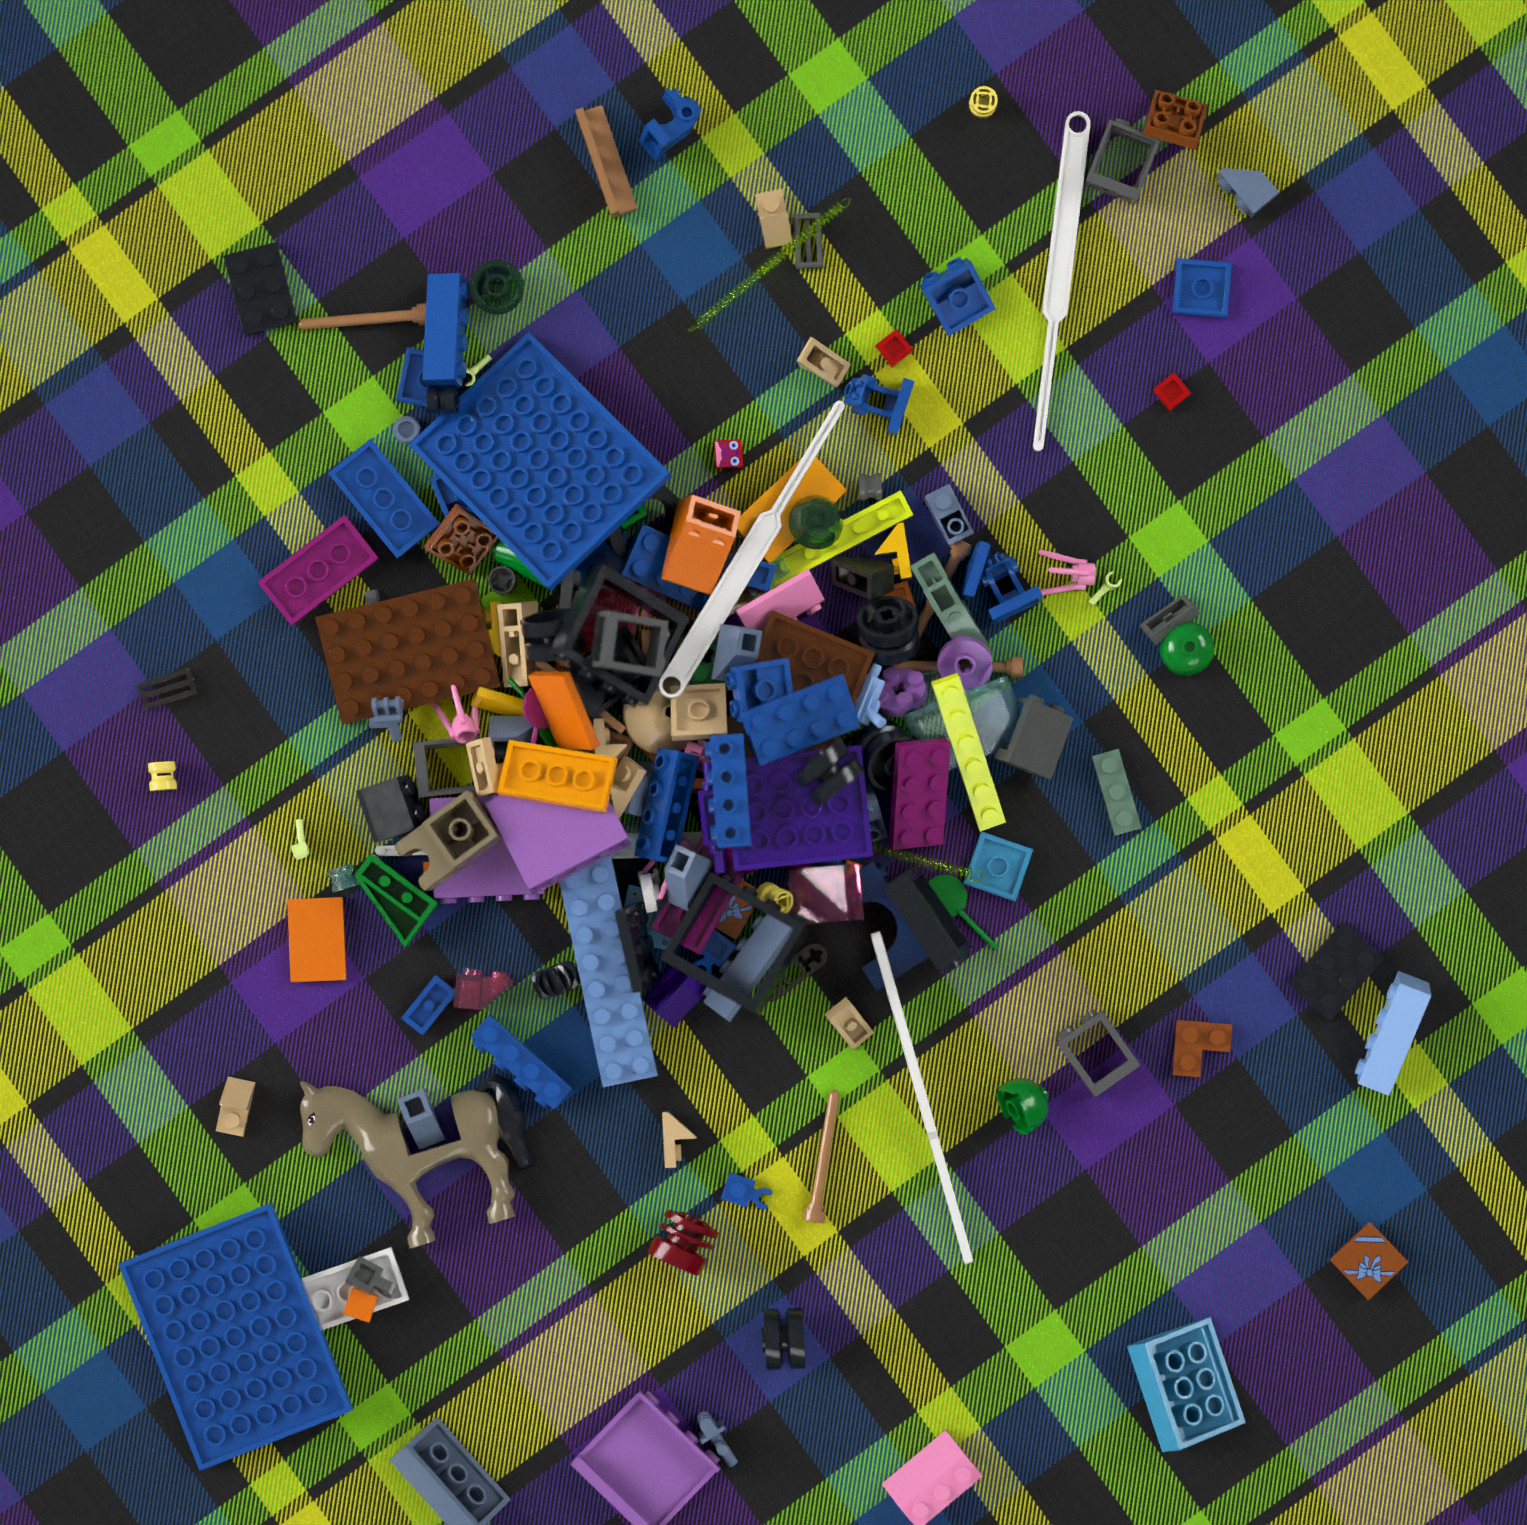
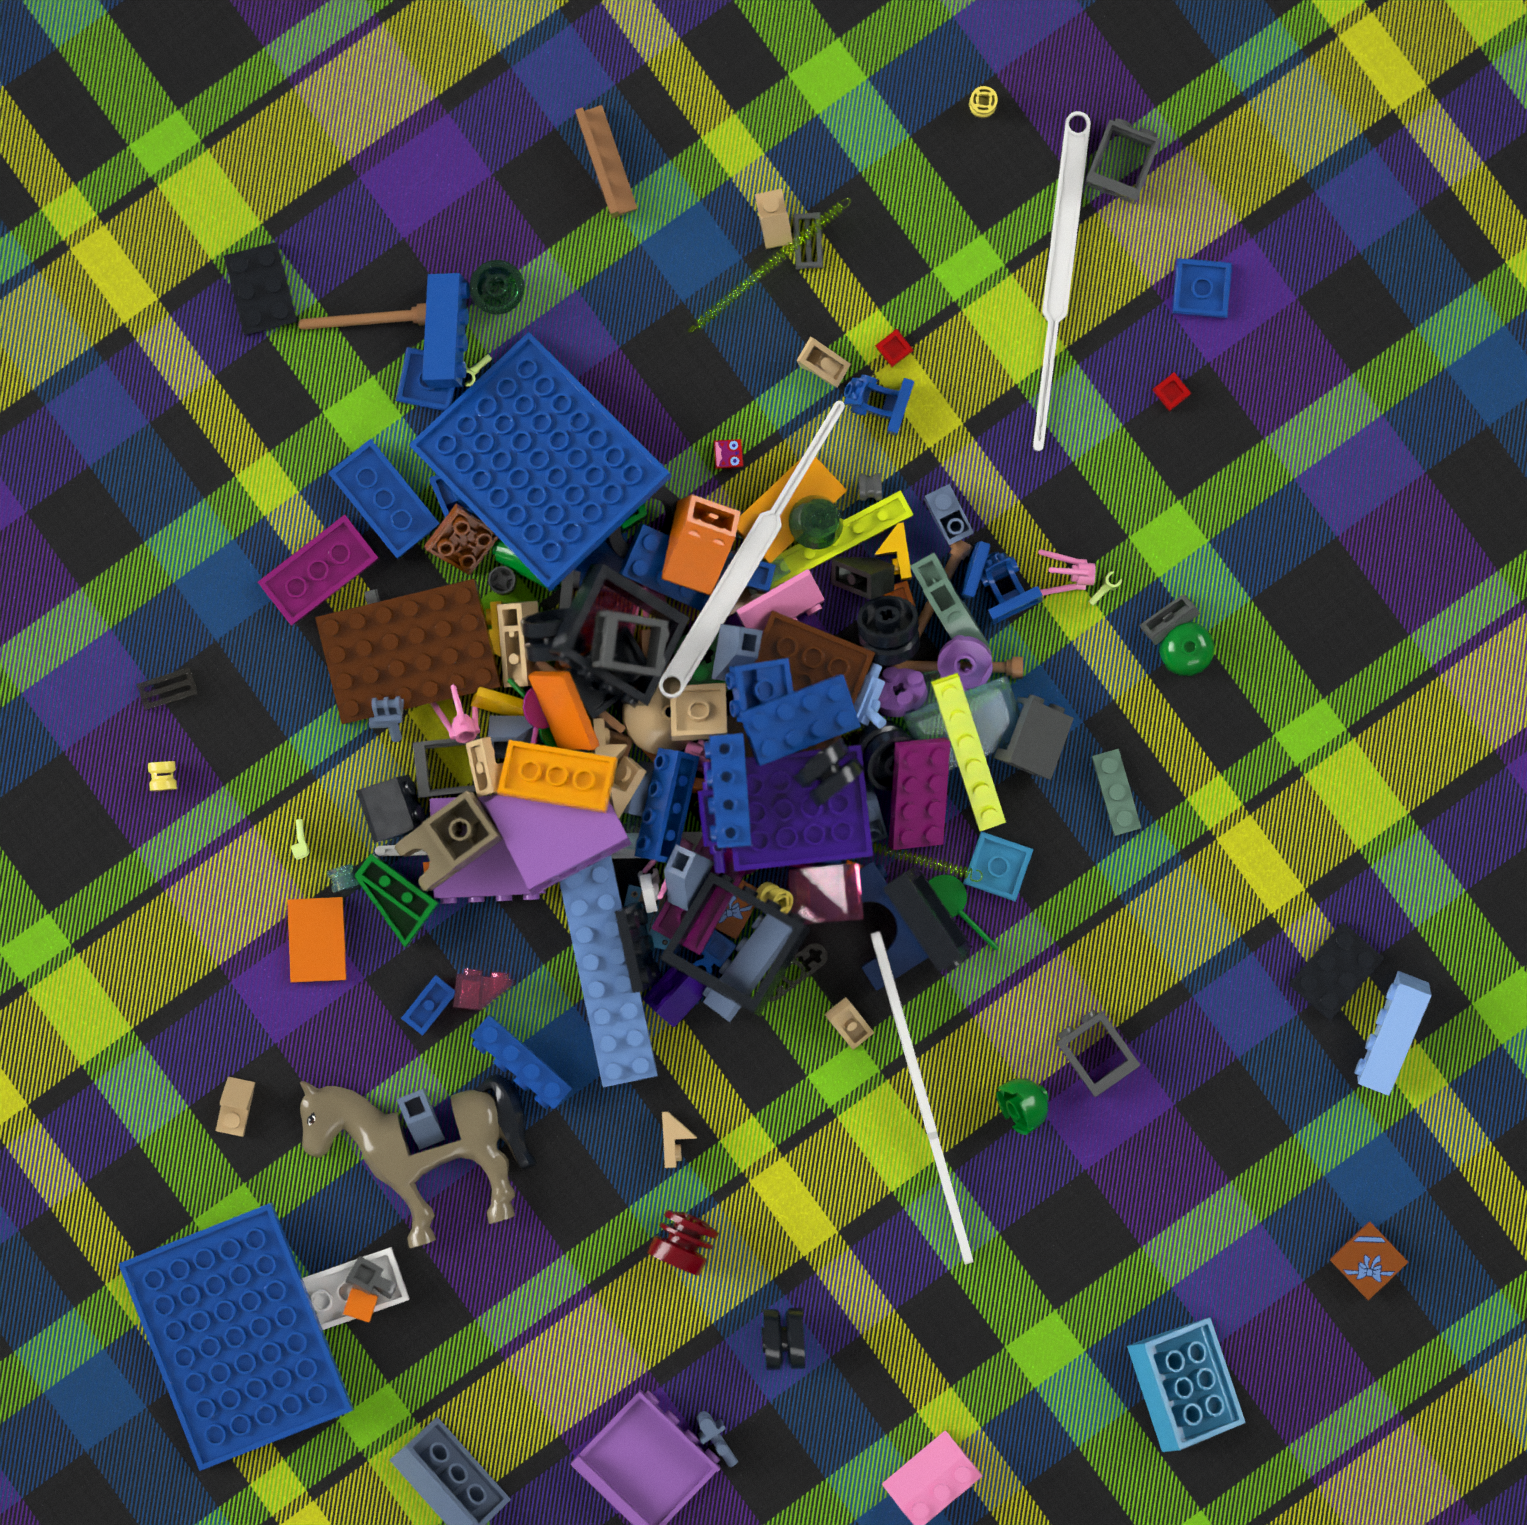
sand blue tile [393,416,421,444] -> none
black wheel [426,387,460,414] -> none
black gear [531,961,581,999] -> none
blue tile [639,88,702,161] -> none
blue plate [721,1172,772,1209] -> none
medium nougat piece [802,1090,840,1223] -> none
blue plate [919,257,996,336] -> none
dark orange tile [1143,90,1208,150] -> none
dark orange plate [1172,1020,1232,1077] -> none
sand blue slope [1216,168,1279,218] -> none

